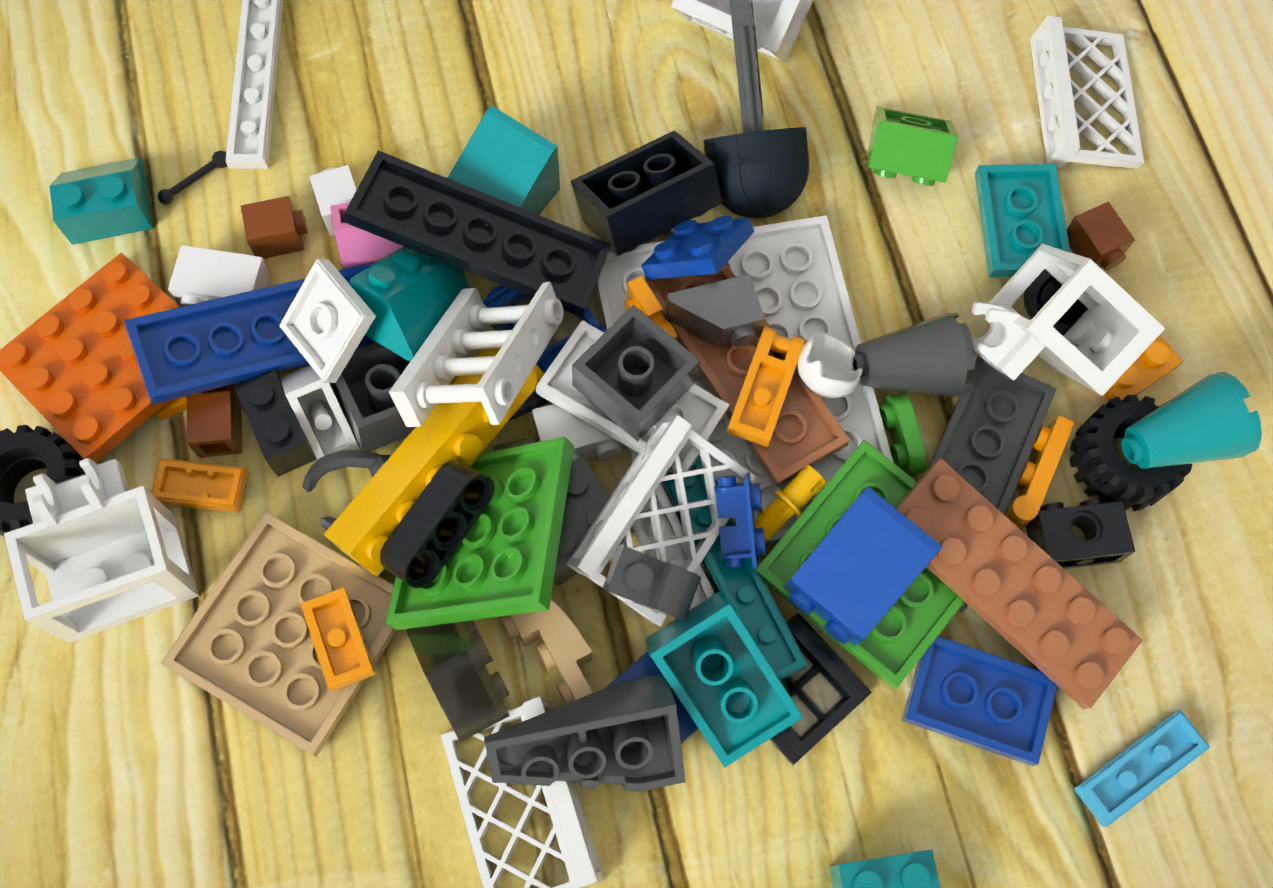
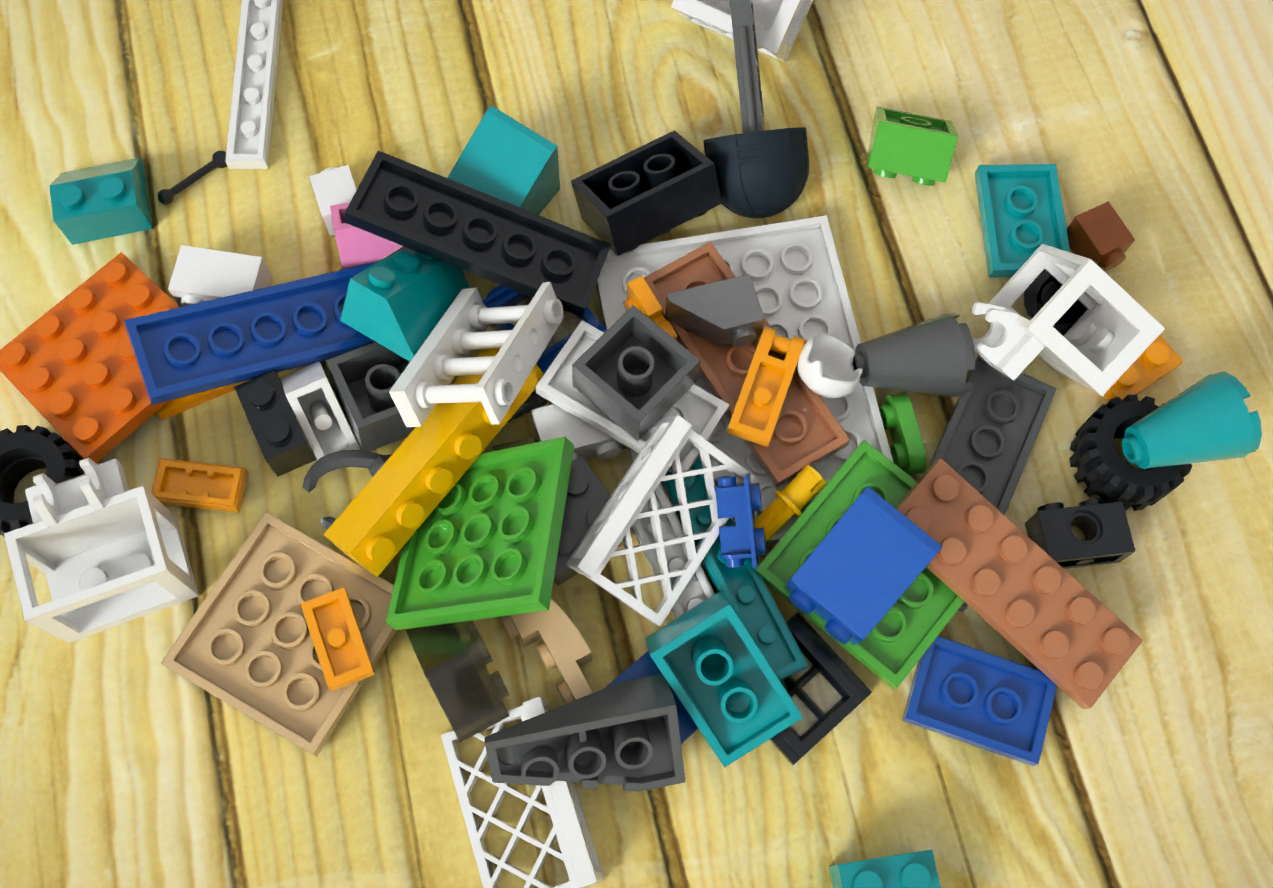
dark orange brick [187,388,242,458] -> none
dark orange brick [240,196,308,259] -> none
white plate [279,259,376,383] -> none
black beam [380,460,494,589] -> none
dark grey brick [602,545,701,622] -> none
blue plate [641,216,754,280] -> none
light orange plate [1005,415,1075,530] -> none
white fence [1030,16,1144,169] -> none
medium azure tile [1073,710,1210,827] -> none

